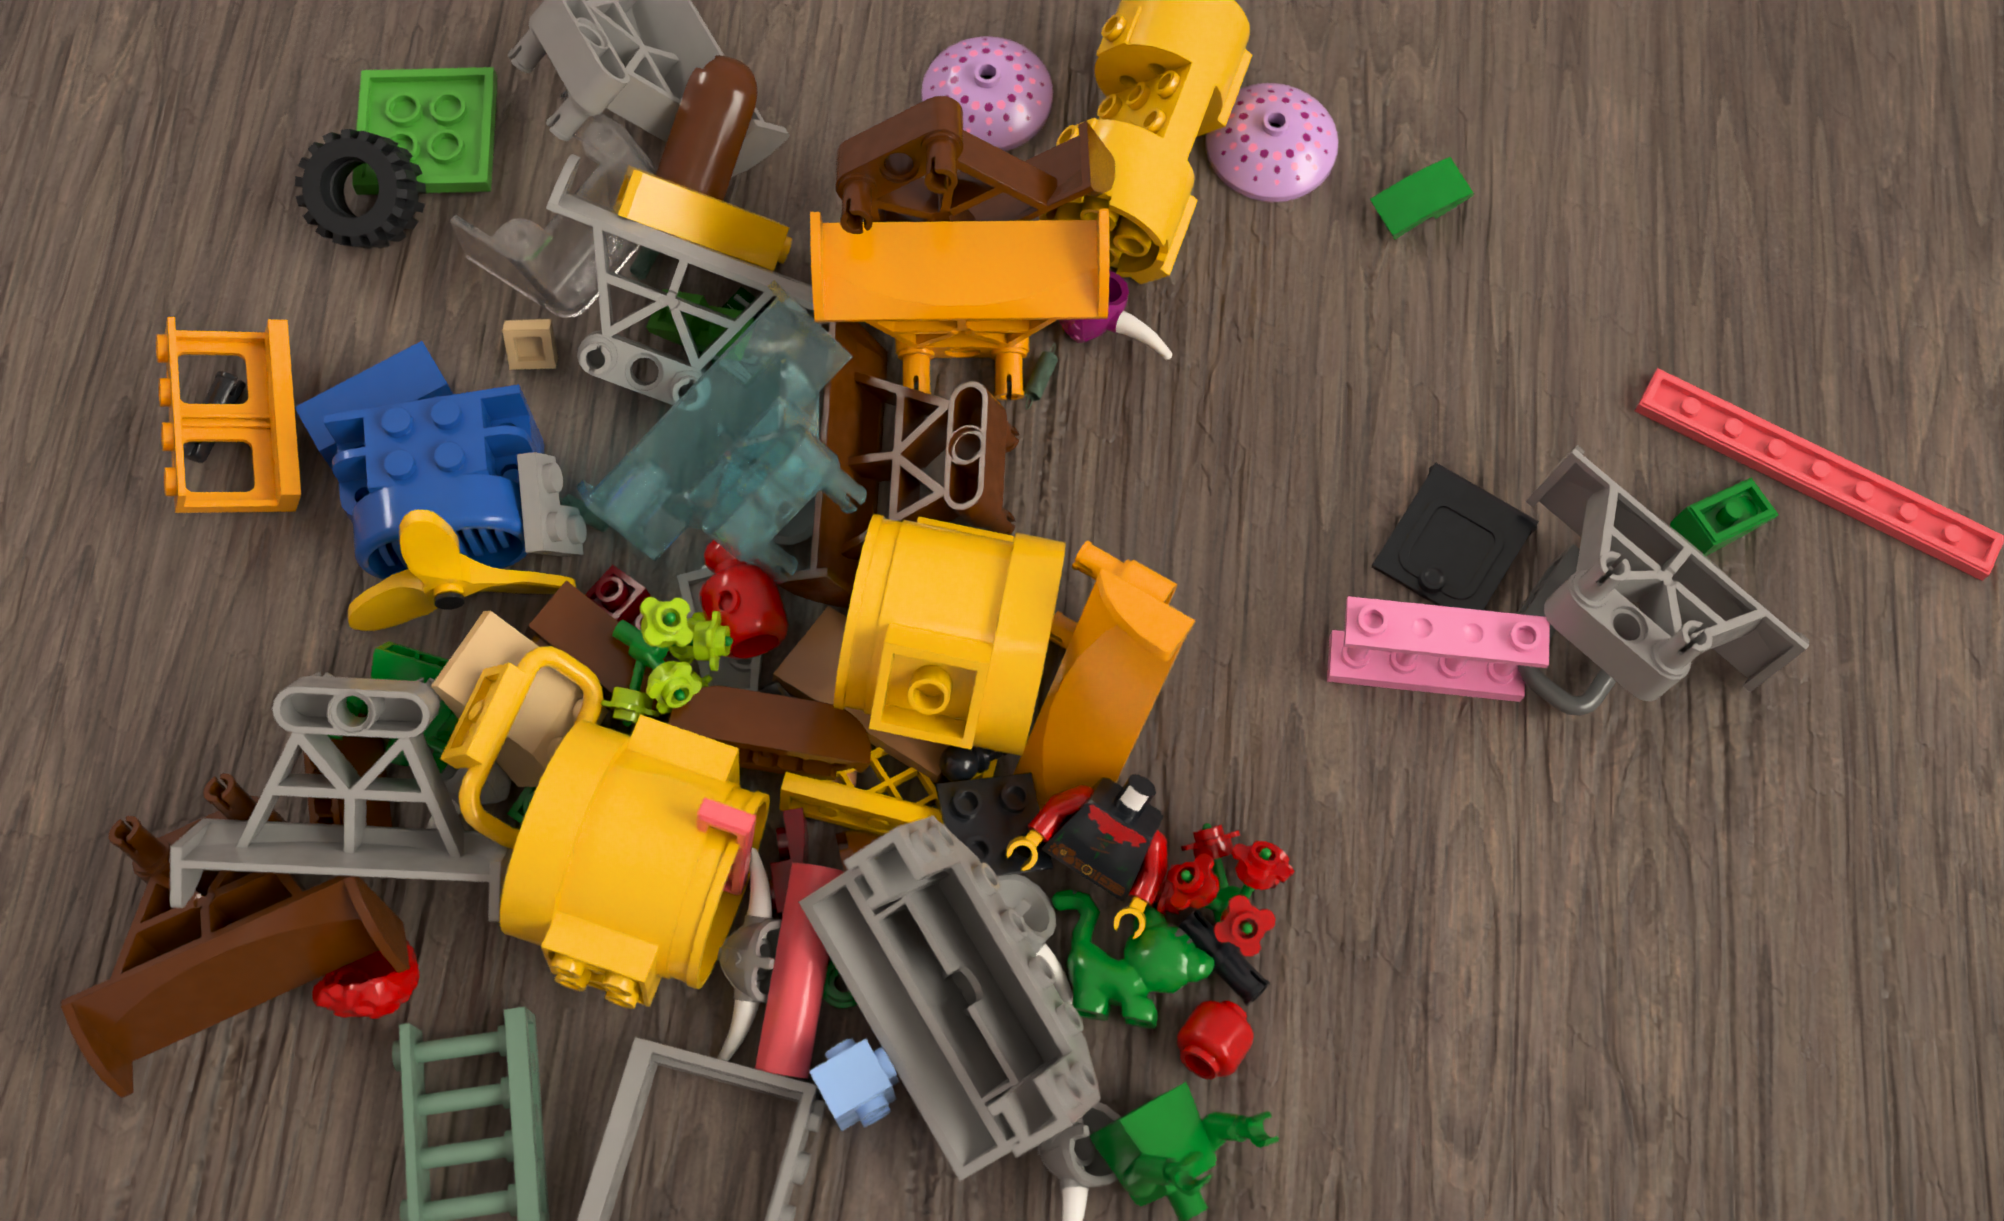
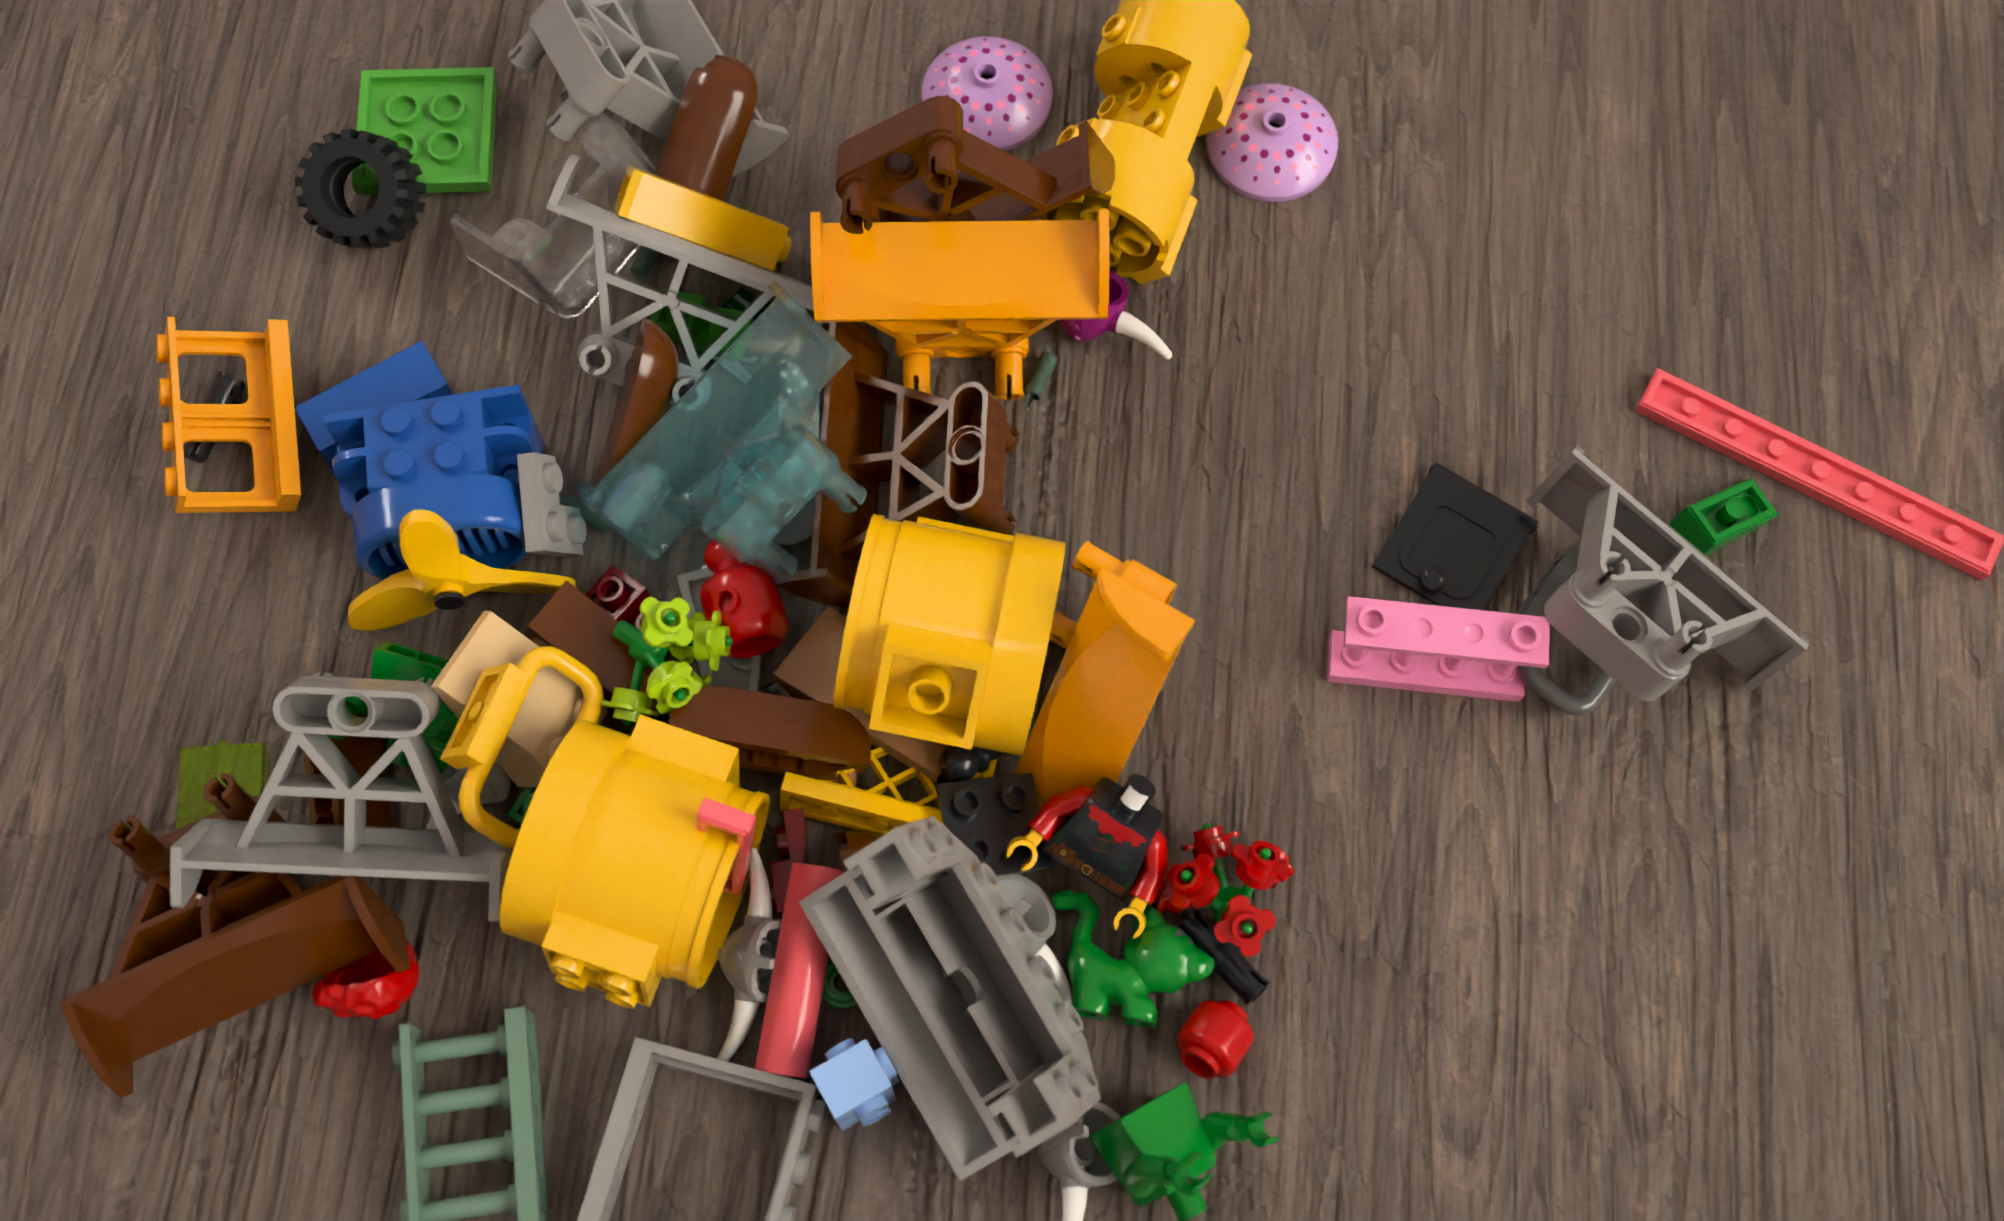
tan tile [502,319,558,370] -> none
green slope [1370,157,1474,240] -> none
none -> clear neon green piece [176,740,266,830]
none -> reddish brown brick [592,318,679,500]

